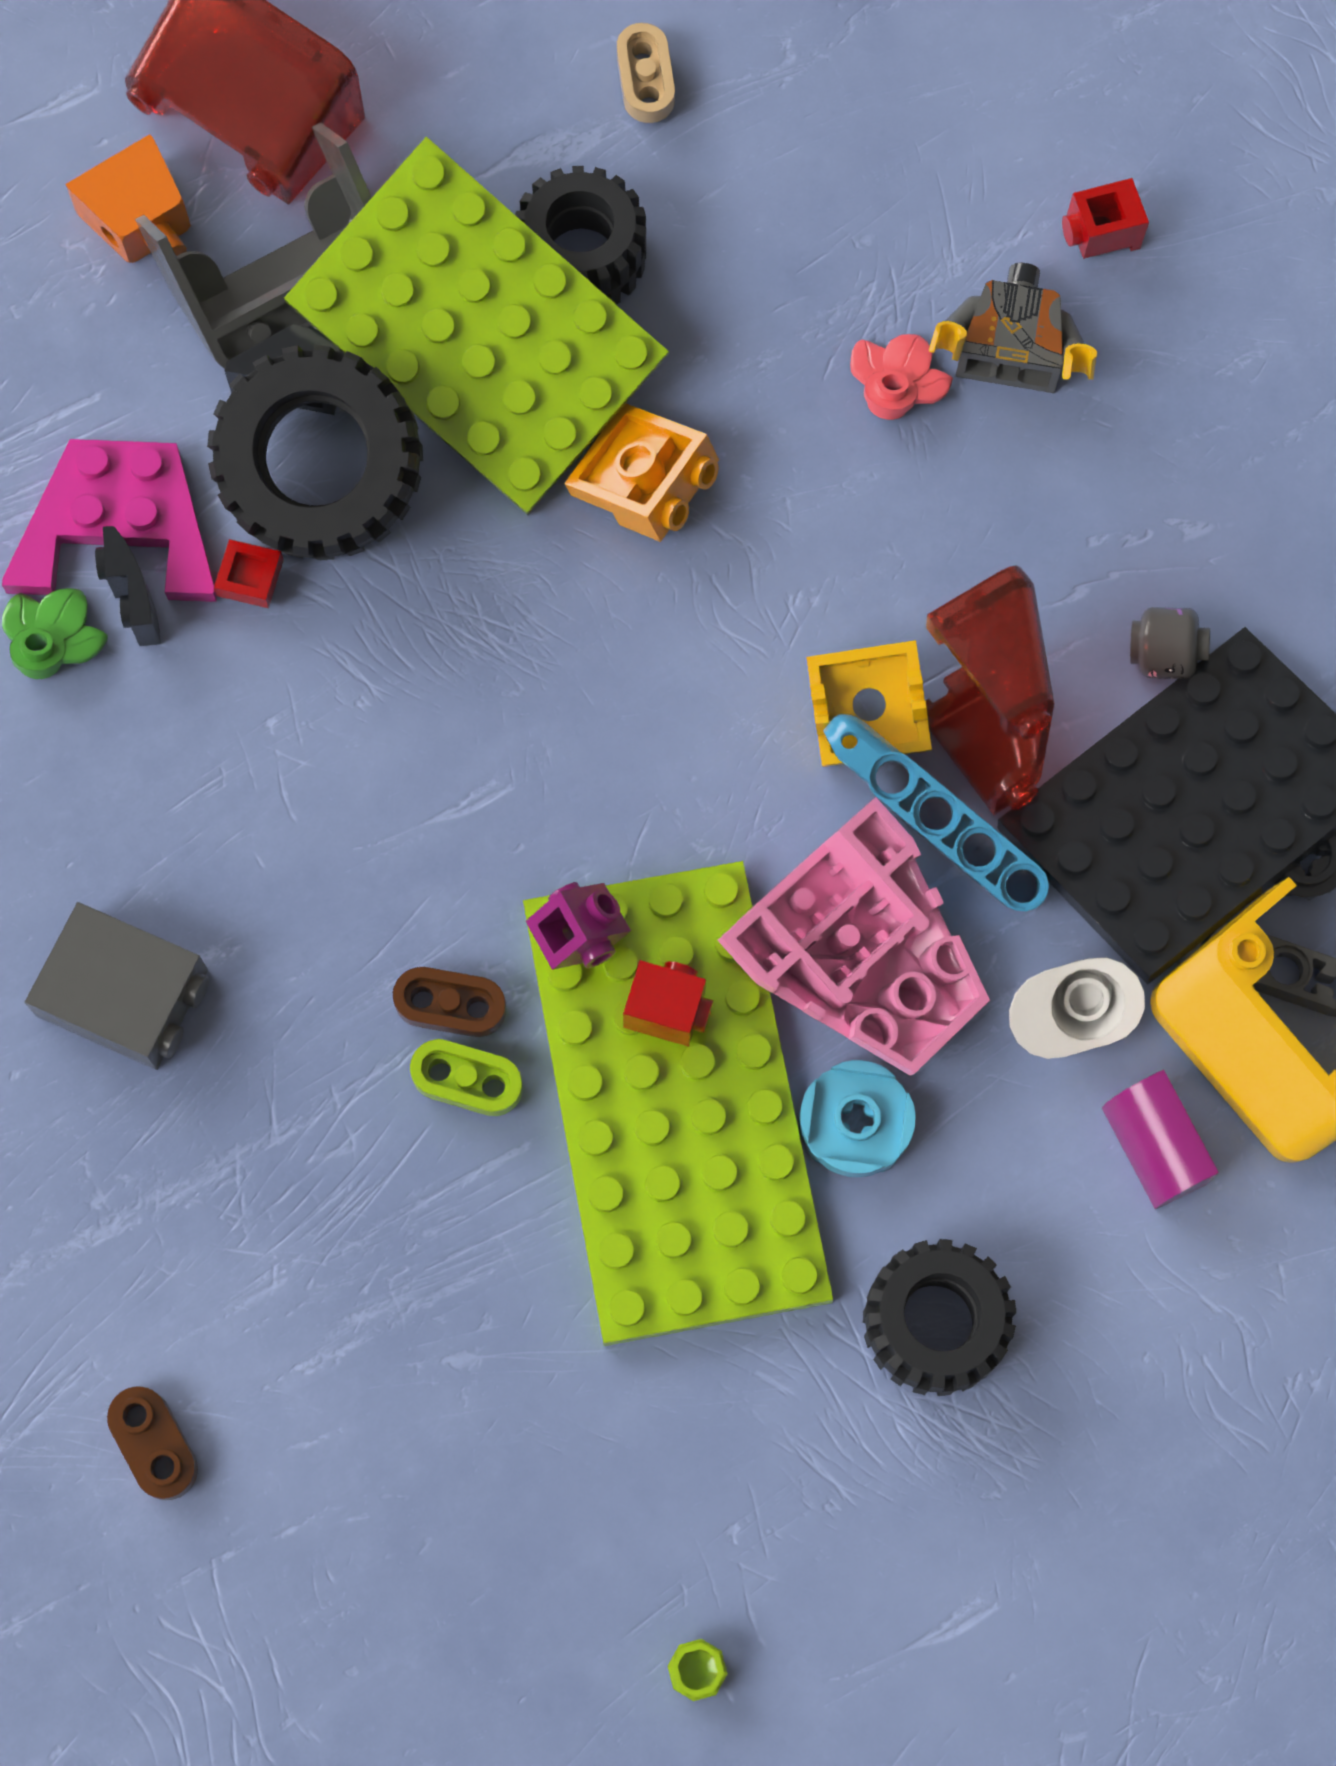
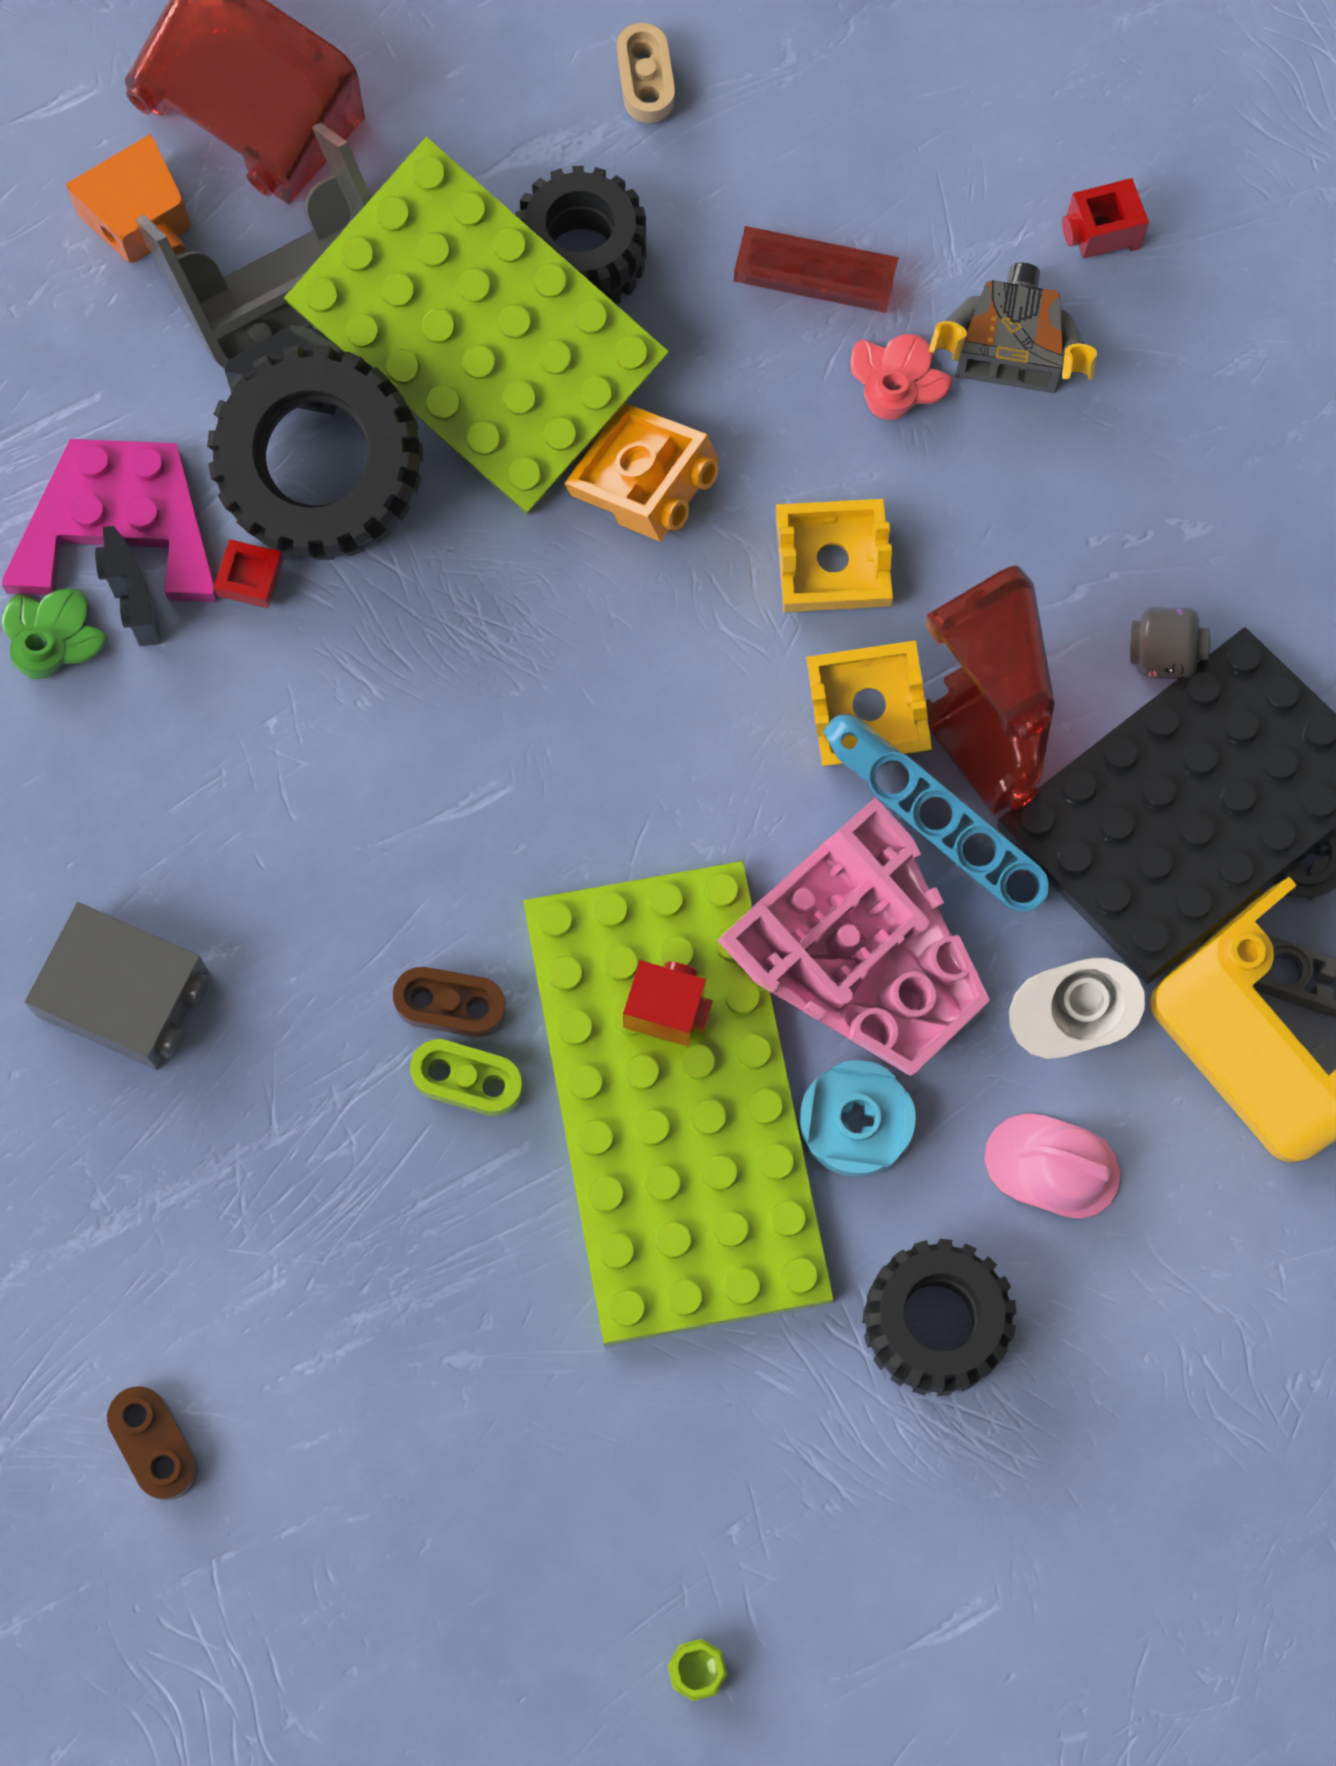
magenta brick [525,882,631,970] -> none
magenta brick [1102,1069,1219,1210] -> none
none -> clear red plate [733,226,899,313]
none -> yellow piece [775,499,893,612]
none -> bright pink piece [984,1113,1121,1219]

